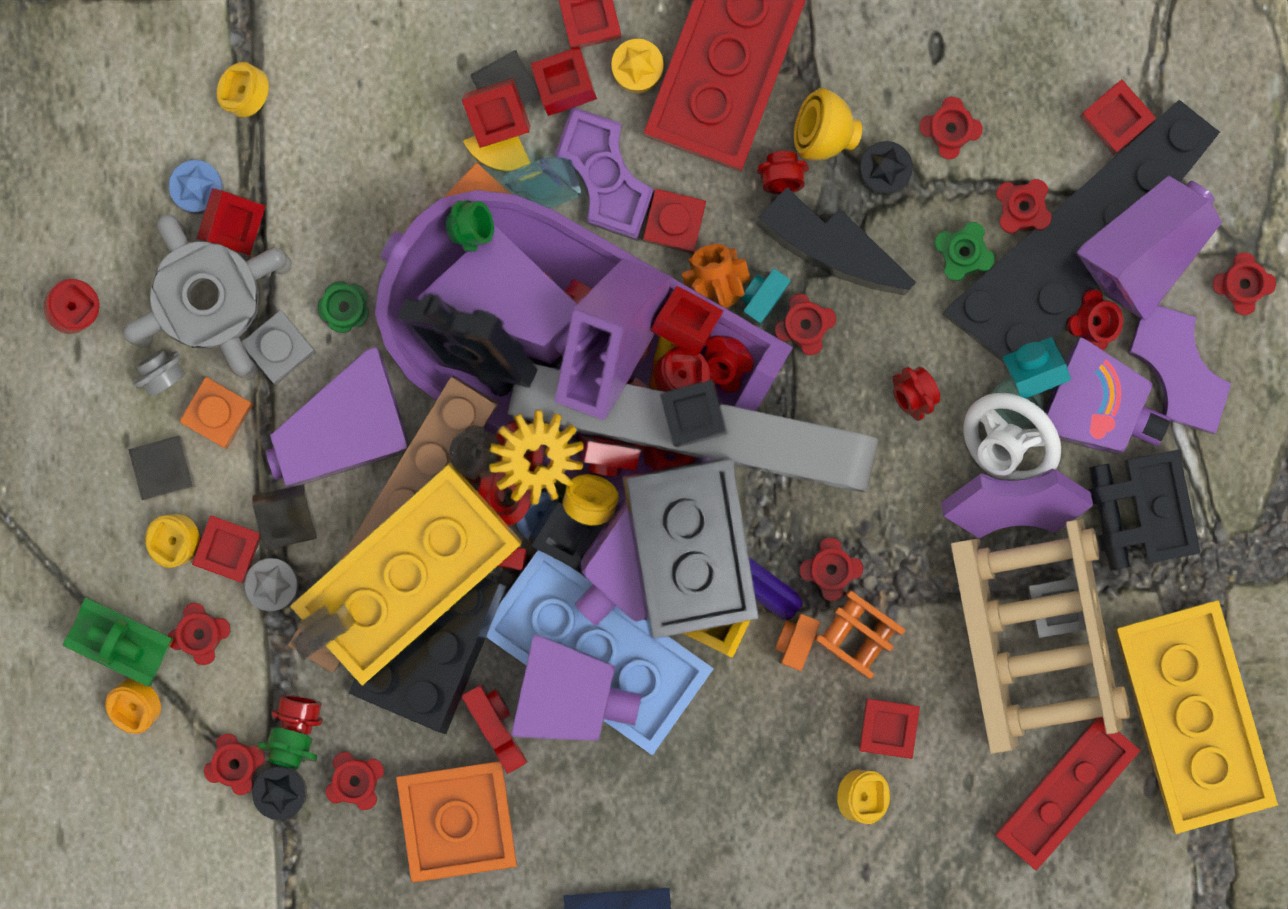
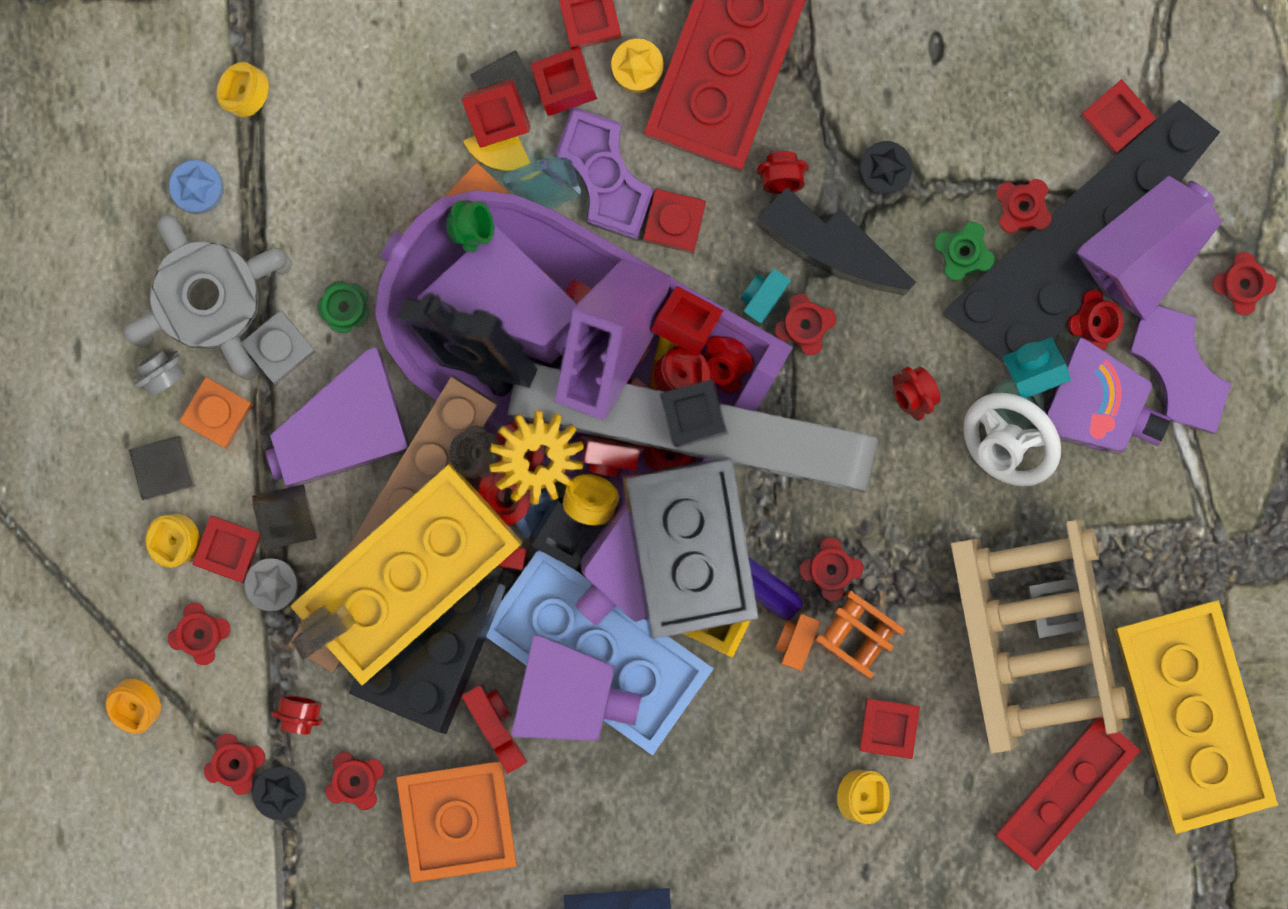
red tile [43,279,100,334] -> none
green hips [62,597,174,687] -> none
red plate [196,188,266,256] -> none
green plate [257,728,317,769] -> none
orange gear [682,244,751,308] -> none
yellow brick [794,88,862,161] -> none
red plate [919,97,982,160] -> none
medium lavender tile [941,469,1093,539] -> none
black plate [1088,450,1201,571] -> none

